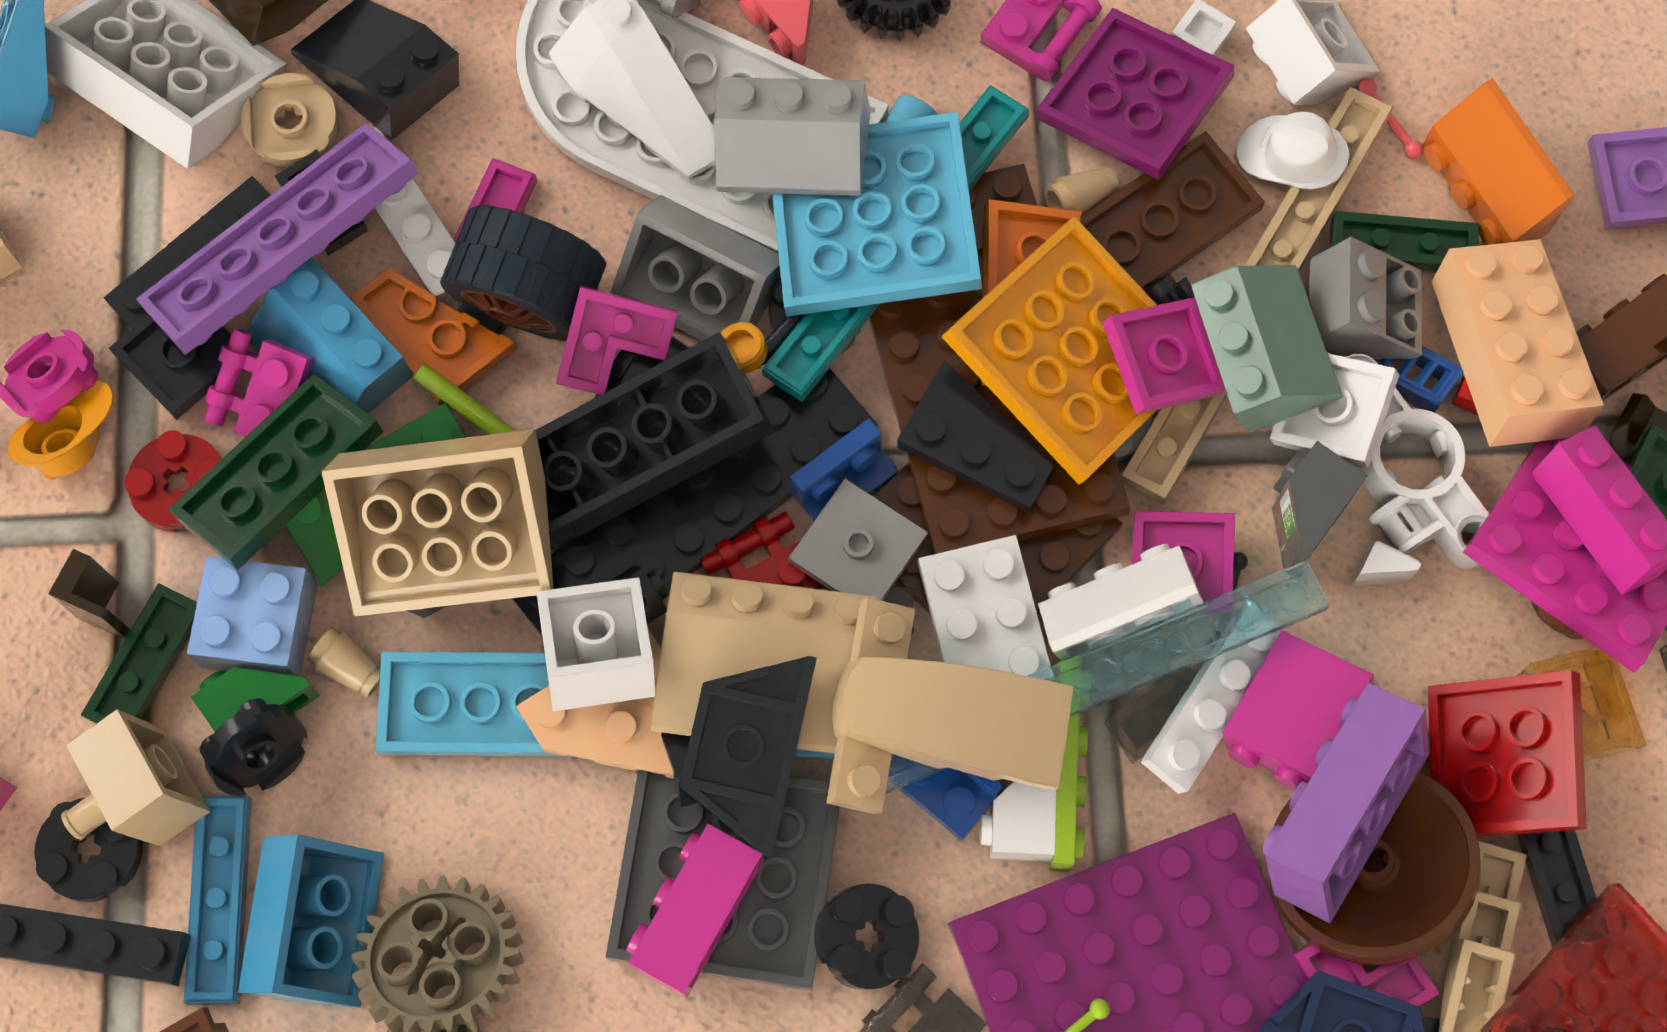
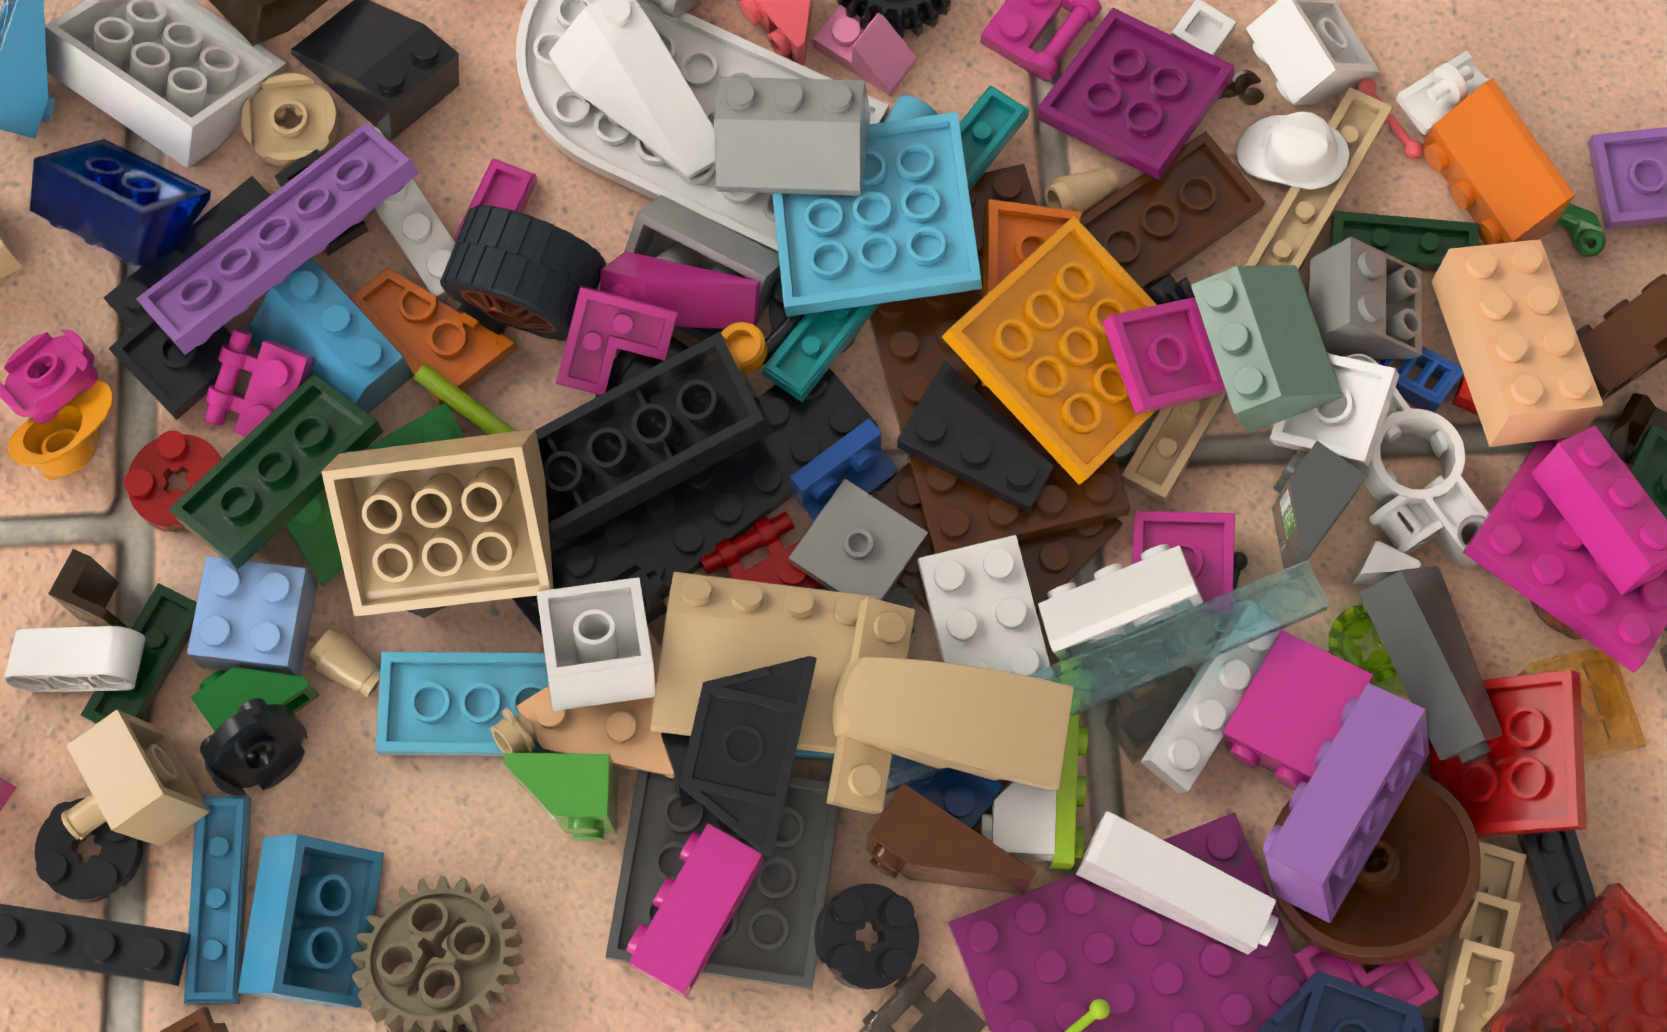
none -> white beam [4,626,146,693]
none -> clear blue slope [30,139,211,266]
none -> tan plate [491,708,537,753]
none -> bright green slope [504,753,618,842]
none -> dark pink slope [600,251,761,329]
none -> bright pink slope [813,5,917,96]
none -> reddish brown slope [867,783,1036,894]
none -> white slope [1076,811,1279,954]
none -> dark brown hand [1217,69,1264,106]
none -> clear neon green gear [1328,604,1397,684]
none -> dark grey slope [1358,566,1503,764]
none -> white hips [1395,50,1490,135]
none -> green arm [1556,204,1606,257]

